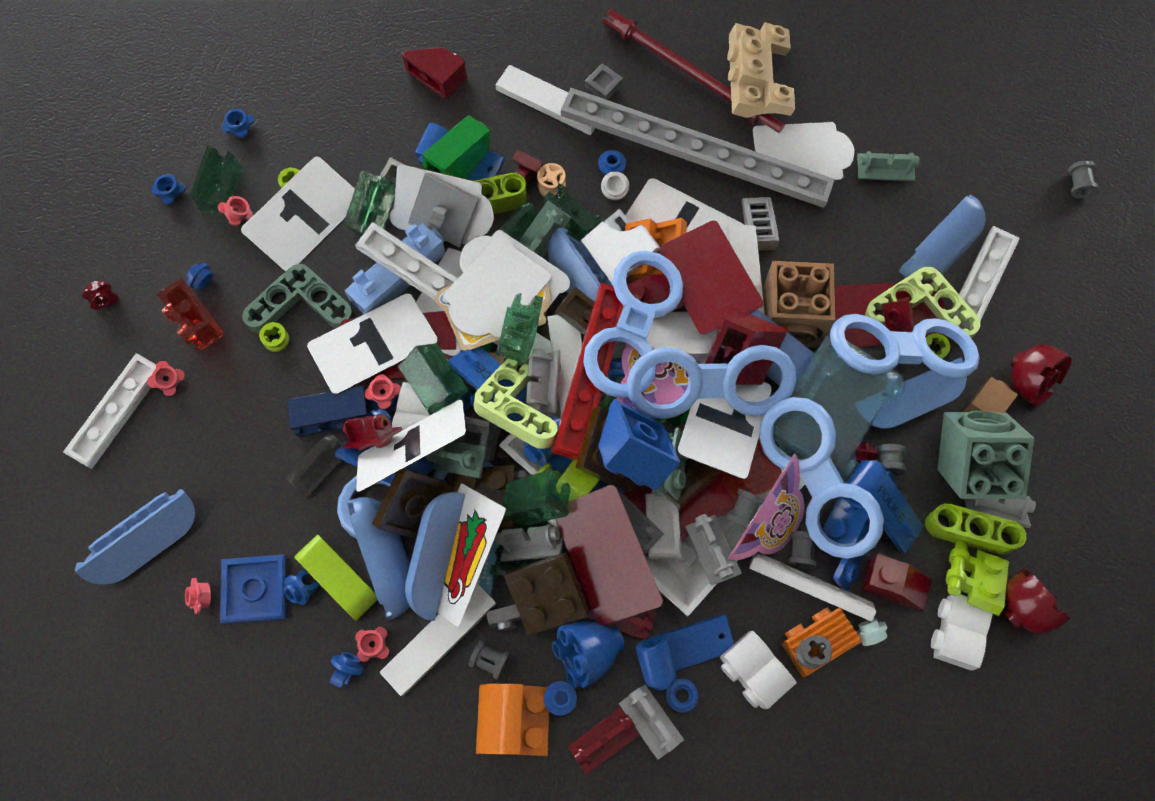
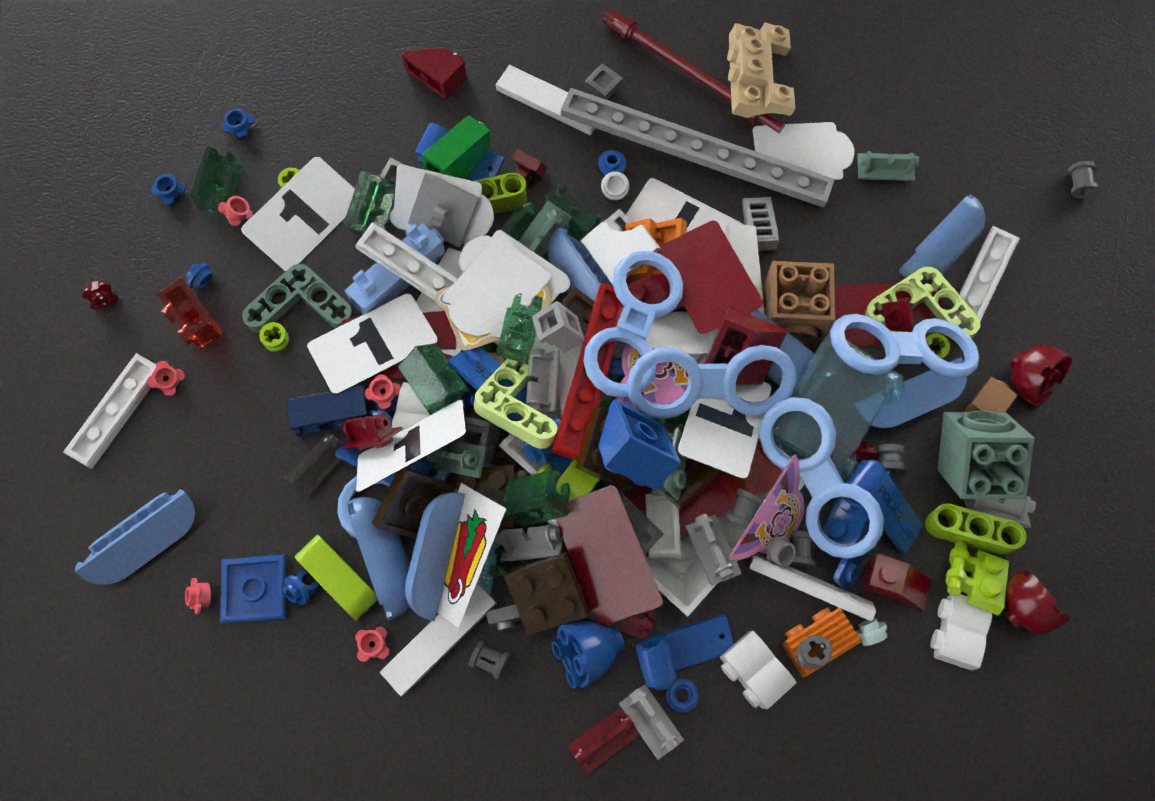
blue plate [329,652,363,688] -> none
orange brick [476,684,549,756] -> none
light nougat wheel [537,163,566,199] -> none
blue plate [543,681,577,716] -> none
none -> light grey brick [532,301,585,352]
none -> light grey plate [766,536,796,567]

